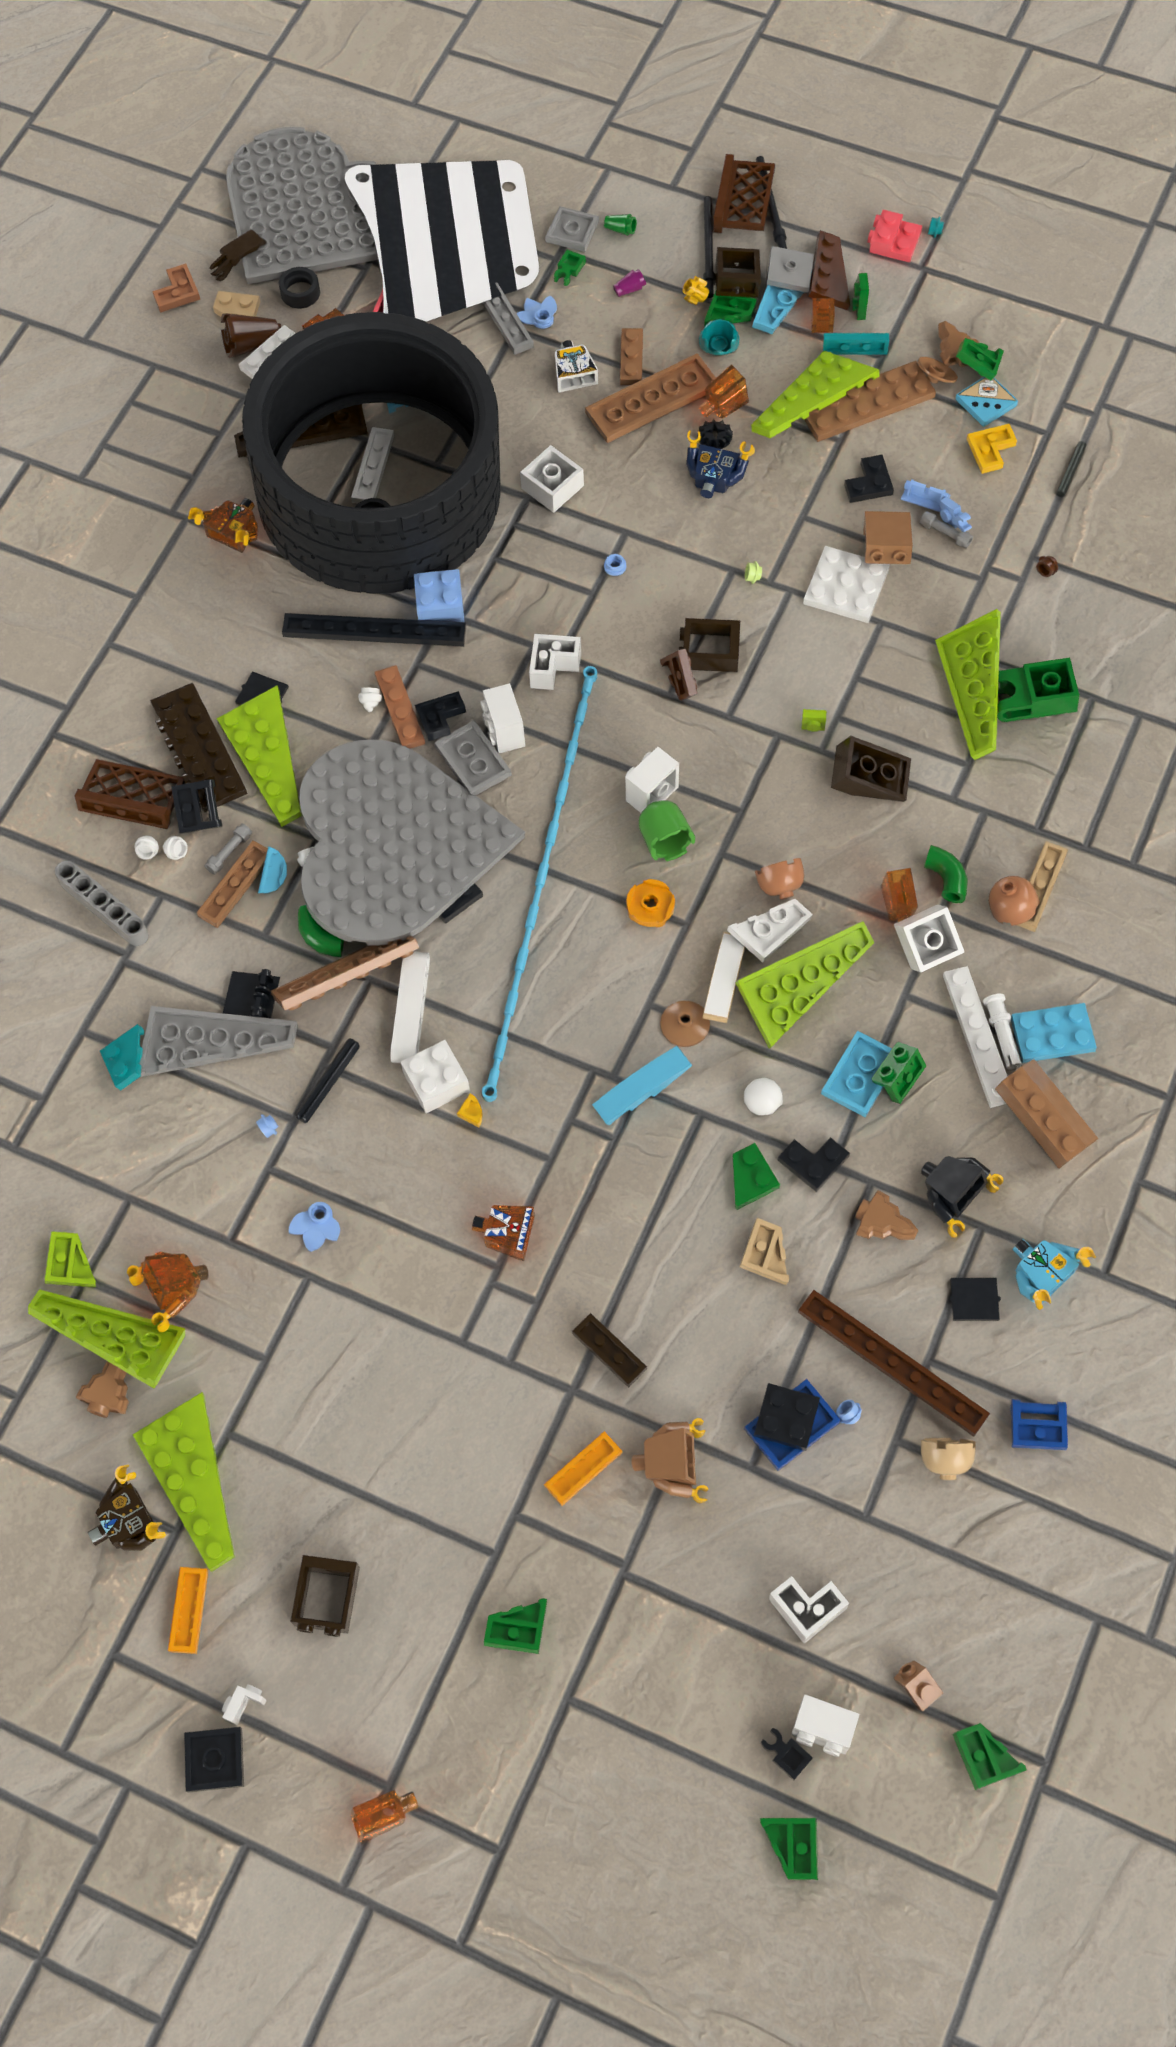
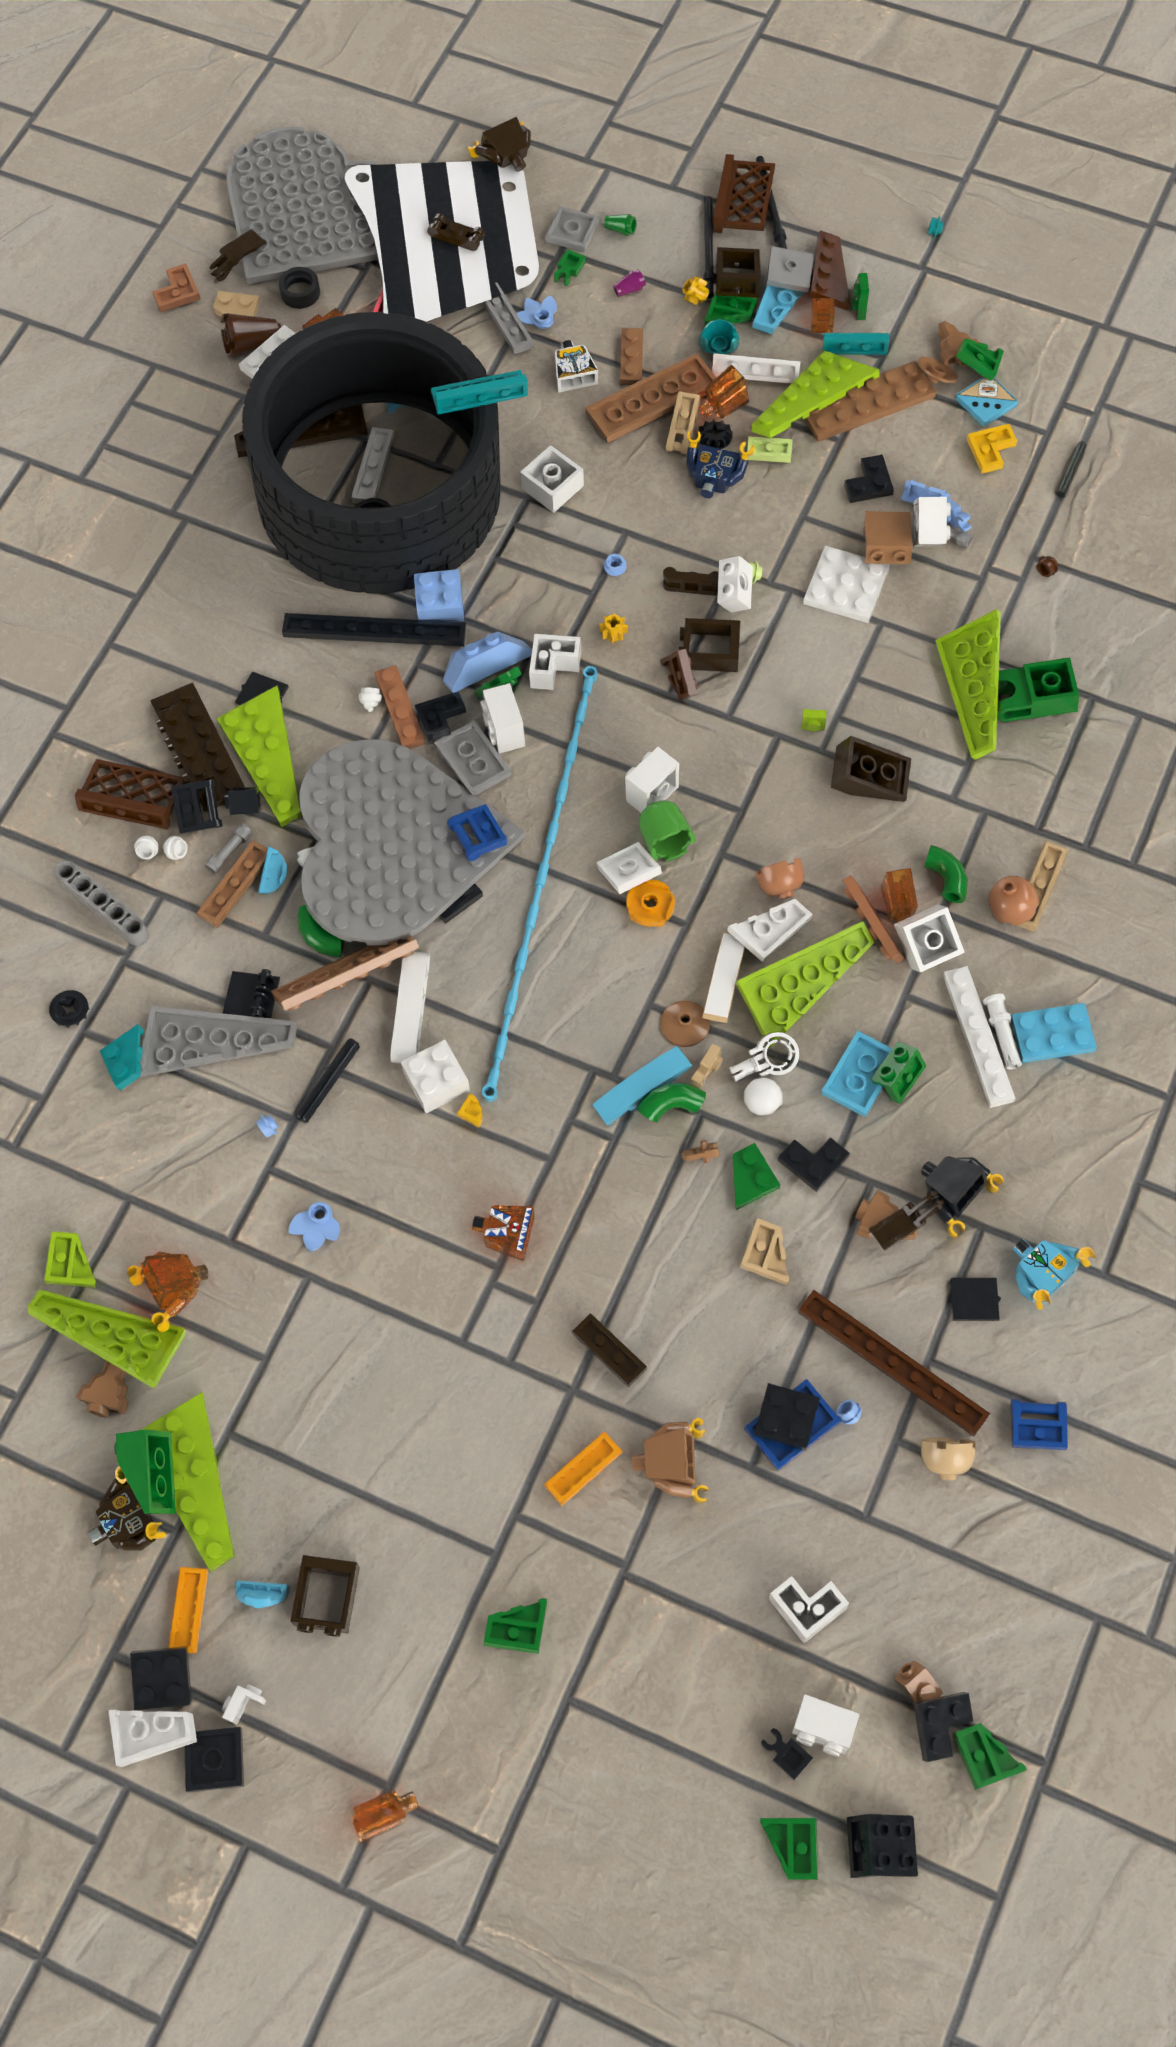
clear orange torso [188,498,258,553] -> none
coral plate [867,210,922,263] -> none
medium nougat slope [995,1059,1099,1169] -> none
none -> black gear [49,990,90,1028]
none -> white wing [109,1710,197,1767]
none -> green slope [114,1430,176,1515]
none -> black plate [130,1646,192,1710]
none -> black brick [224,786,261,815]
none -> medium azure plate [235,1580,289,1609]
none -> dark brown plate [427,214,486,251]
none -> teal fence [431,370,528,415]
none -> light blue wedge [443,632,532,693]
none -> blue plate [447,804,507,861]
none -> dark brown torso [468,117,531,172]
none -> green wing [474,666,522,699]
none -> white plate [596,842,662,894]
none -> yellow gear [599,613,628,643]
none -> green cylinder [637,1083,706,1123]
none -> dark brown plate [663,567,719,596]
none -> tan plate [666,391,700,455]
none -> medium nougat piece [681,1140,720,1163]
none -> tan plate [691,1044,723,1089]
none -> white plate [712,353,801,383]
none -> white brick [717,556,753,613]
none -> white pin [729,1032,799,1082]
none -> yellowish green plate [747,436,793,463]
none -> nougat plate [843,875,905,964]
none -> black bracket [847,1814,918,1878]
none -> dark brown arm [869,1191,945,1251]
none -> white brick [913,497,951,547]
none -> black plate [913,1692,973,1762]

